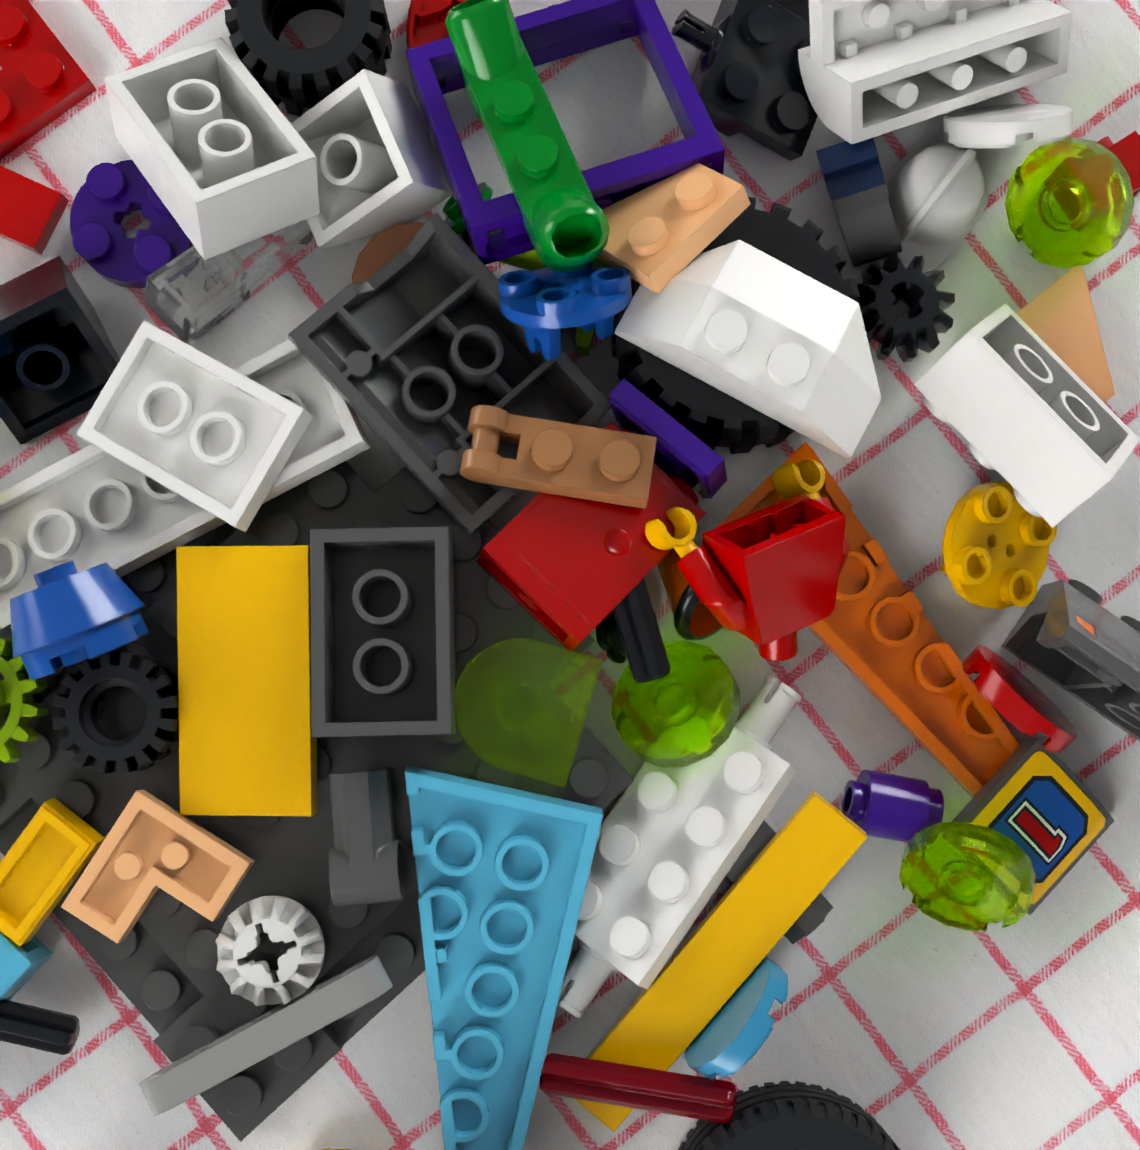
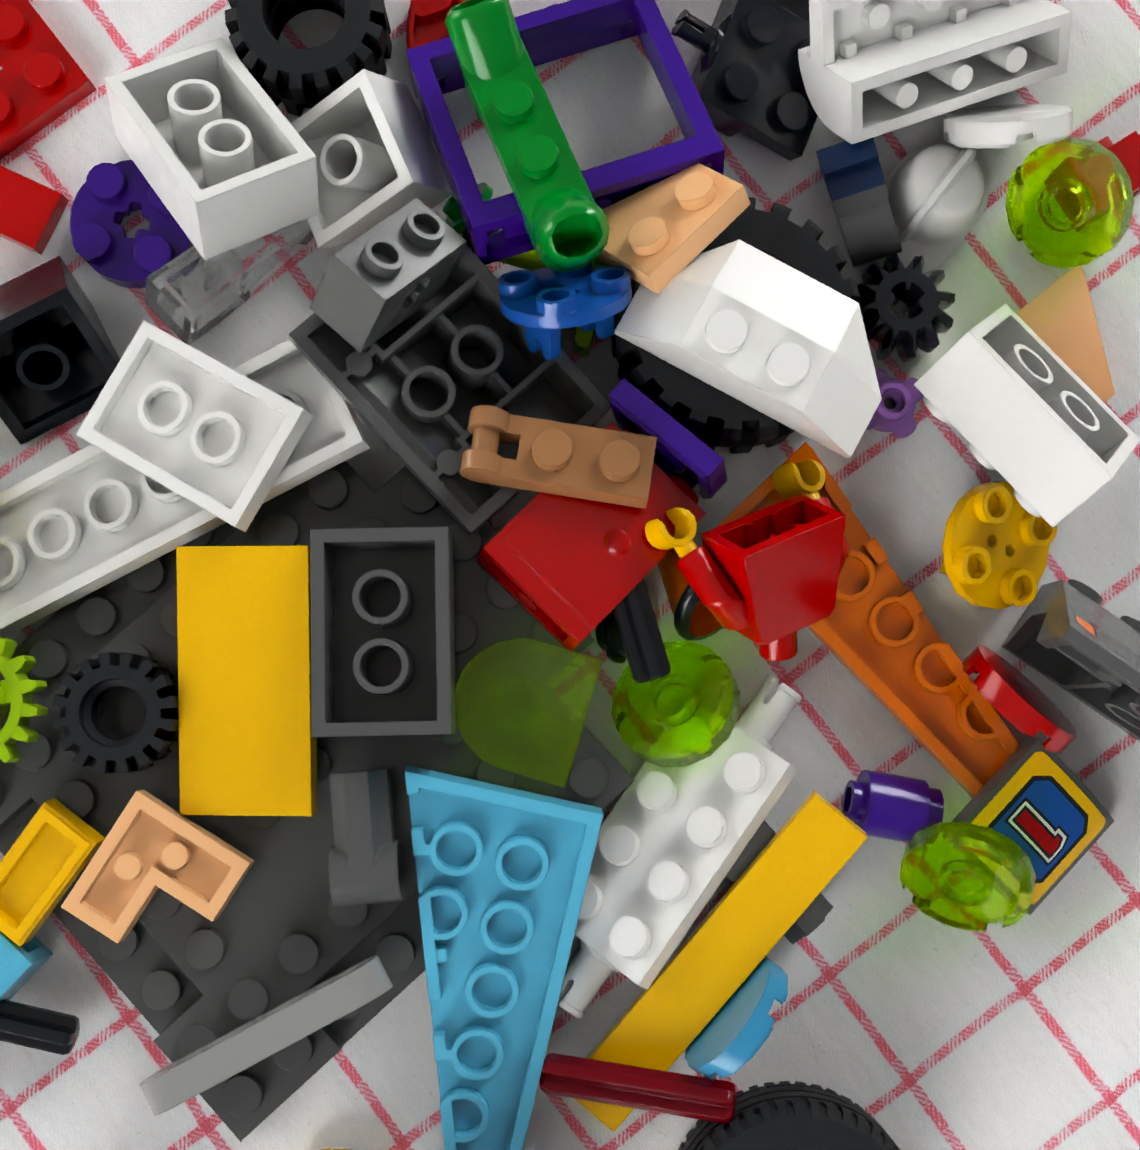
blue cone [10,561,149,680] -> none
white gear [215,896,325,1006] -> none
none -> dark grey brick [310,198,467,353]
none -> medium lavender plate [866,369,923,438]

